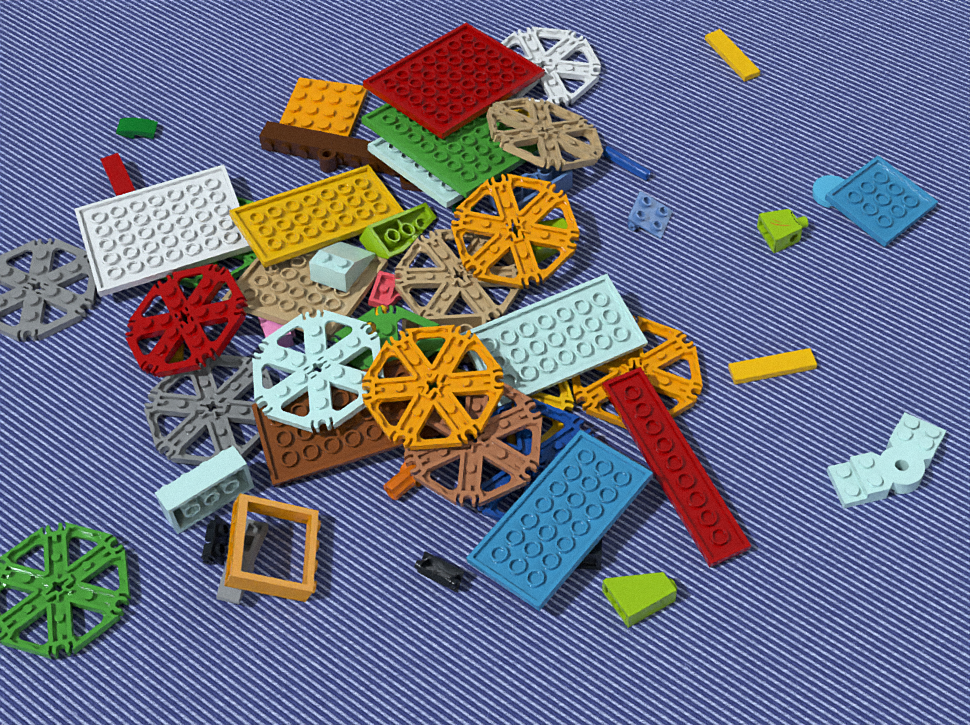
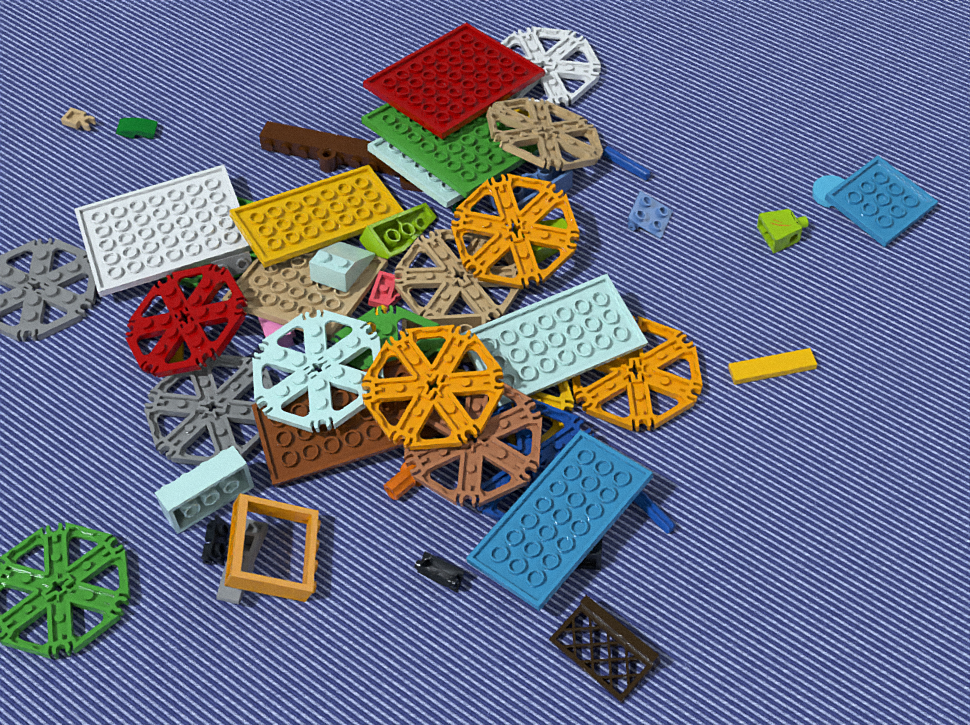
red slope [100,153,135,196] -> none
light orange plate [279,77,369,137] -> none
red plate [602,367,751,568] -> none
lime slope [602,572,677,628] -> none
yellow tile [705,29,760,82] -> none
light aqua plate [827,412,946,509] -> none
none -> tan plate [61,108,96,131]
none -> light grey hinge [210,251,252,276]
none -> dark brown fence [549,595,661,704]
none -> blue axle [634,490,676,534]

